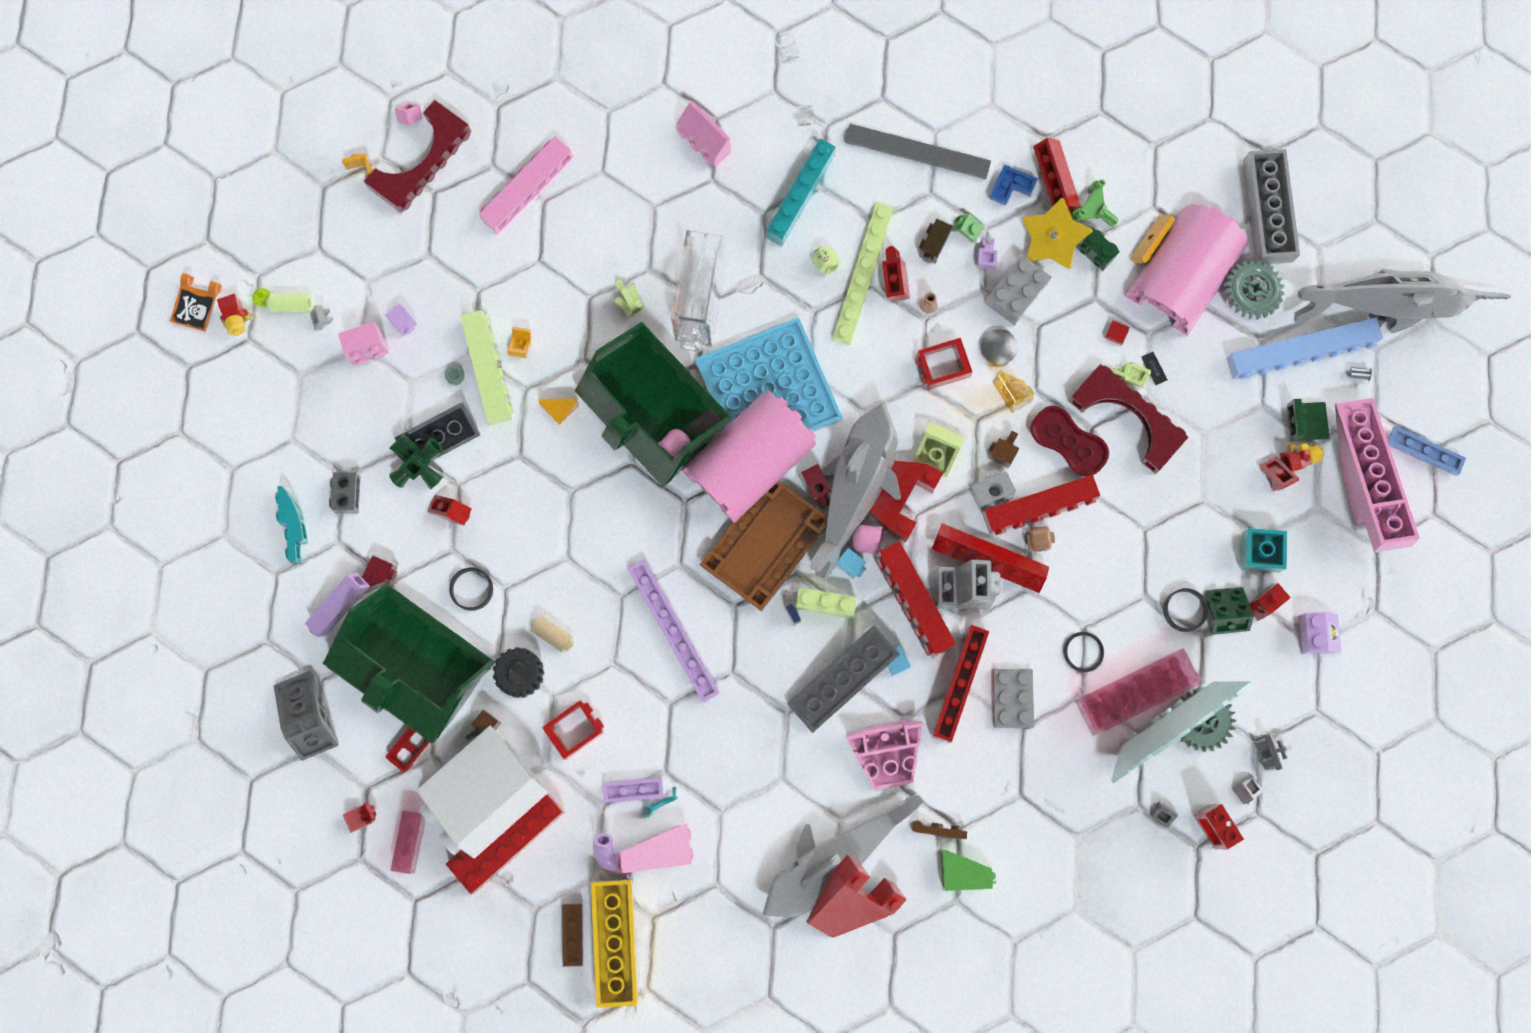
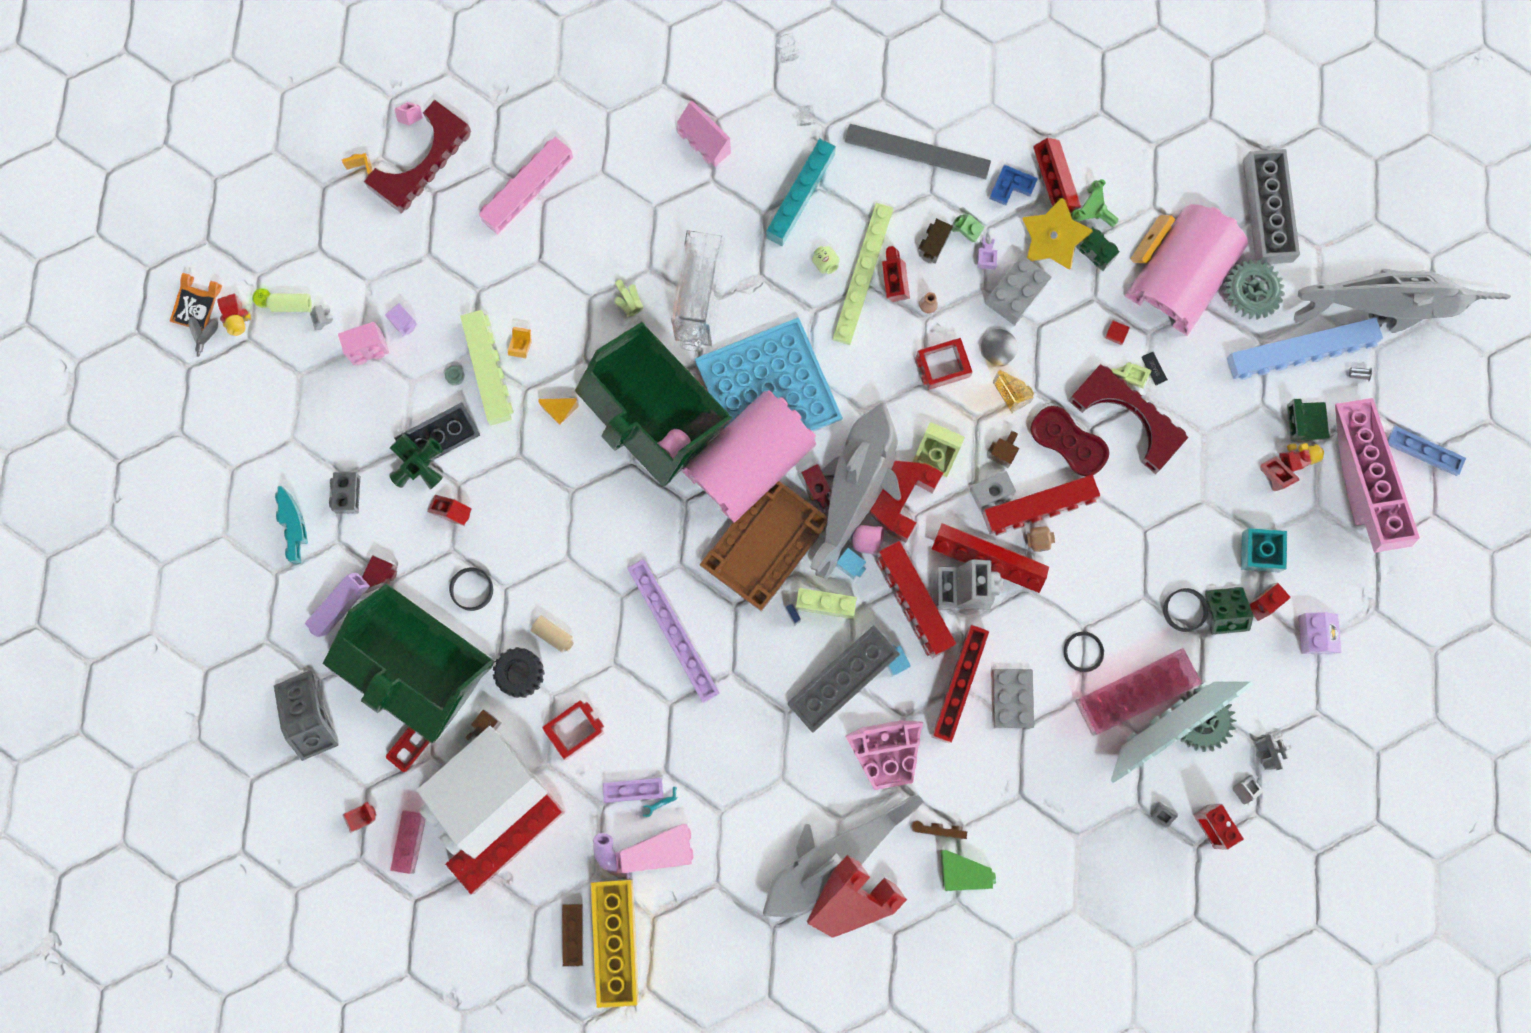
none -> flat silver piece [188,317,218,357]

